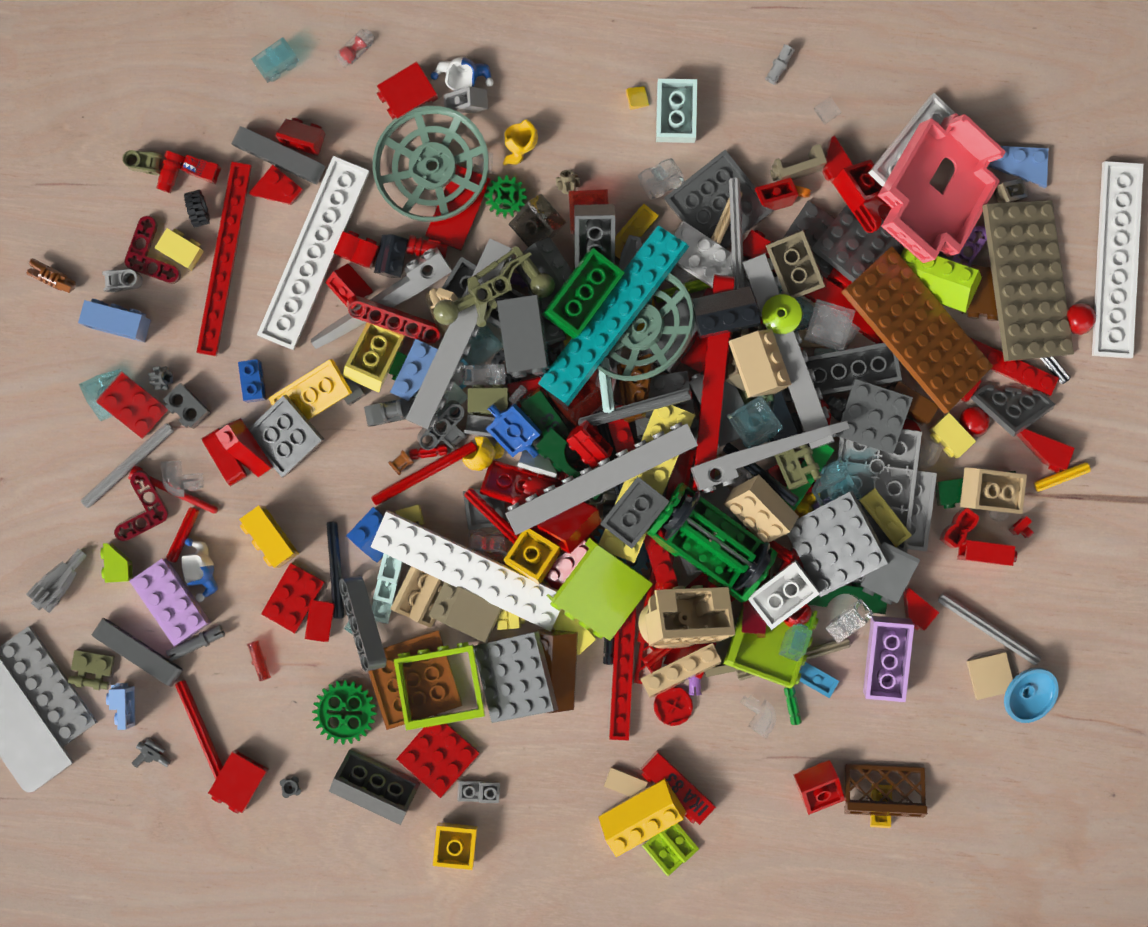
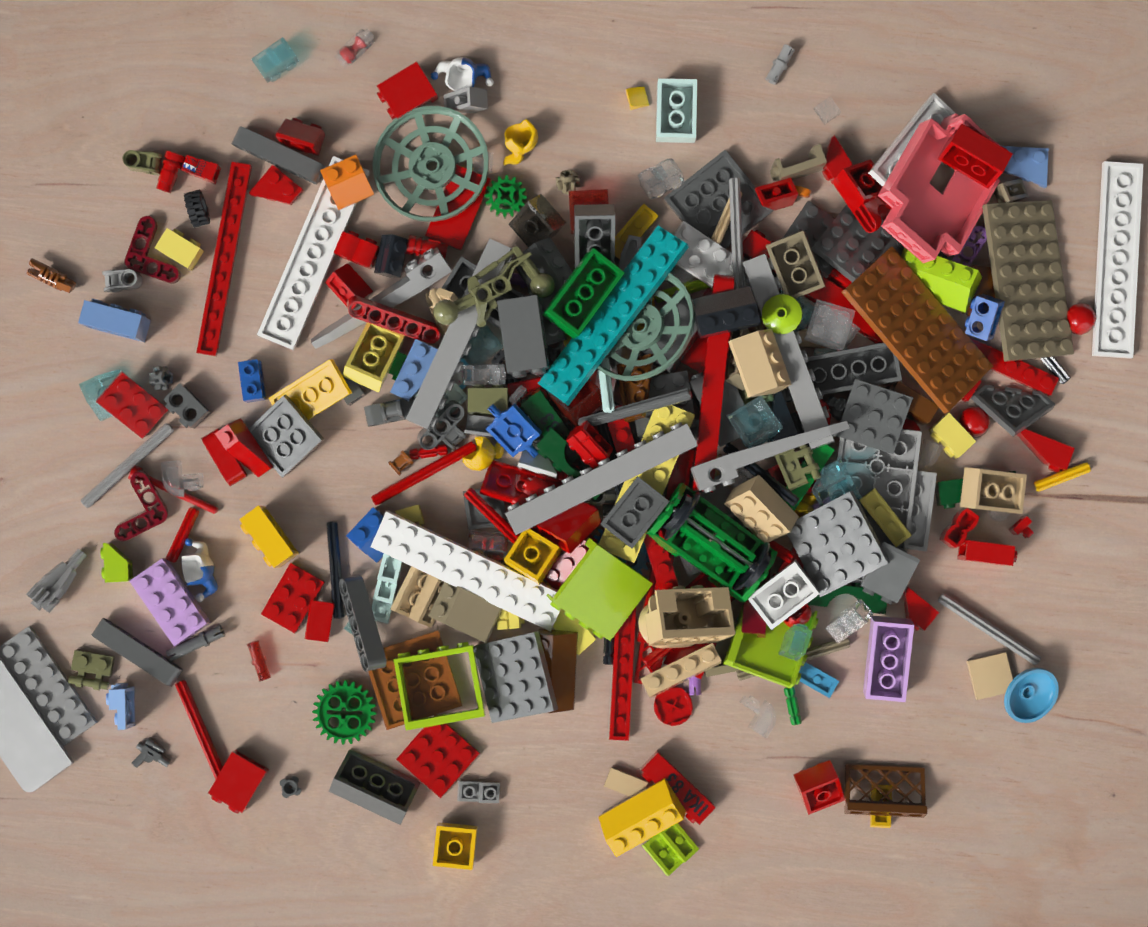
none -> orange slope [320,155,374,210]
none -> red brick [937,123,1013,189]
none -> brick [965,294,1005,341]

